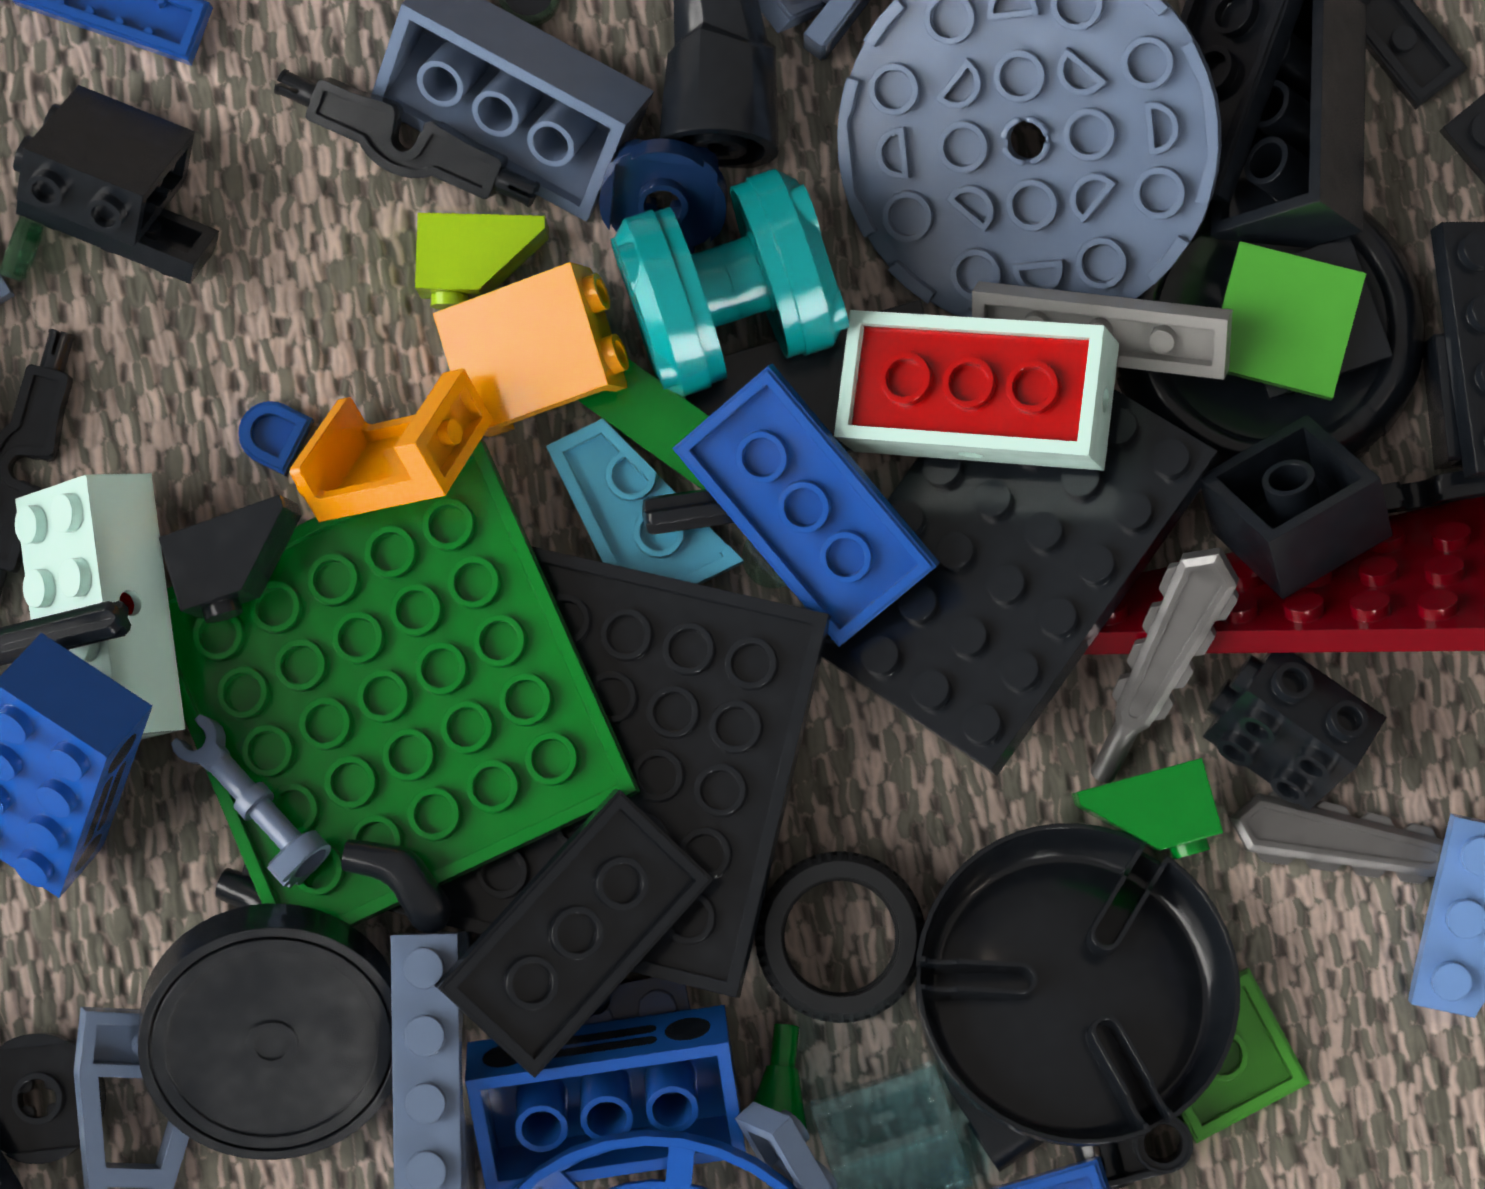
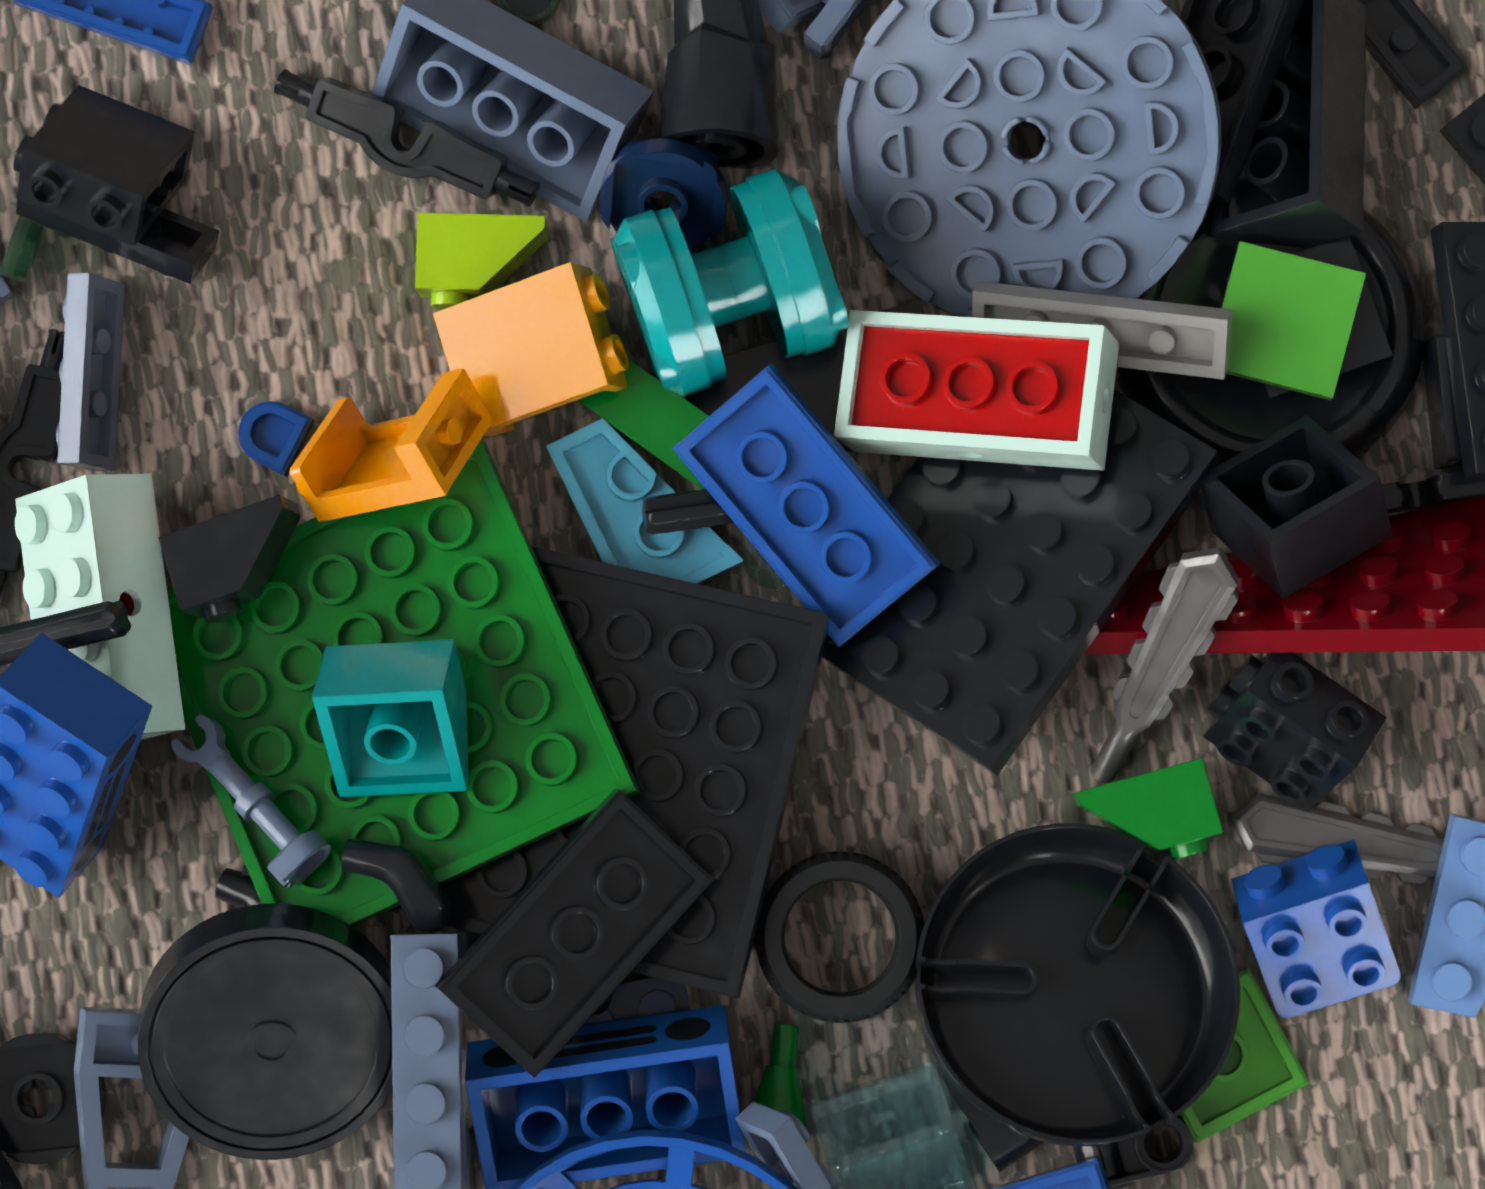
none -> sand blue plate [56,273,125,471]
none -> teal slope [312,639,469,797]
none -> blue bracket [1231,839,1401,1018]

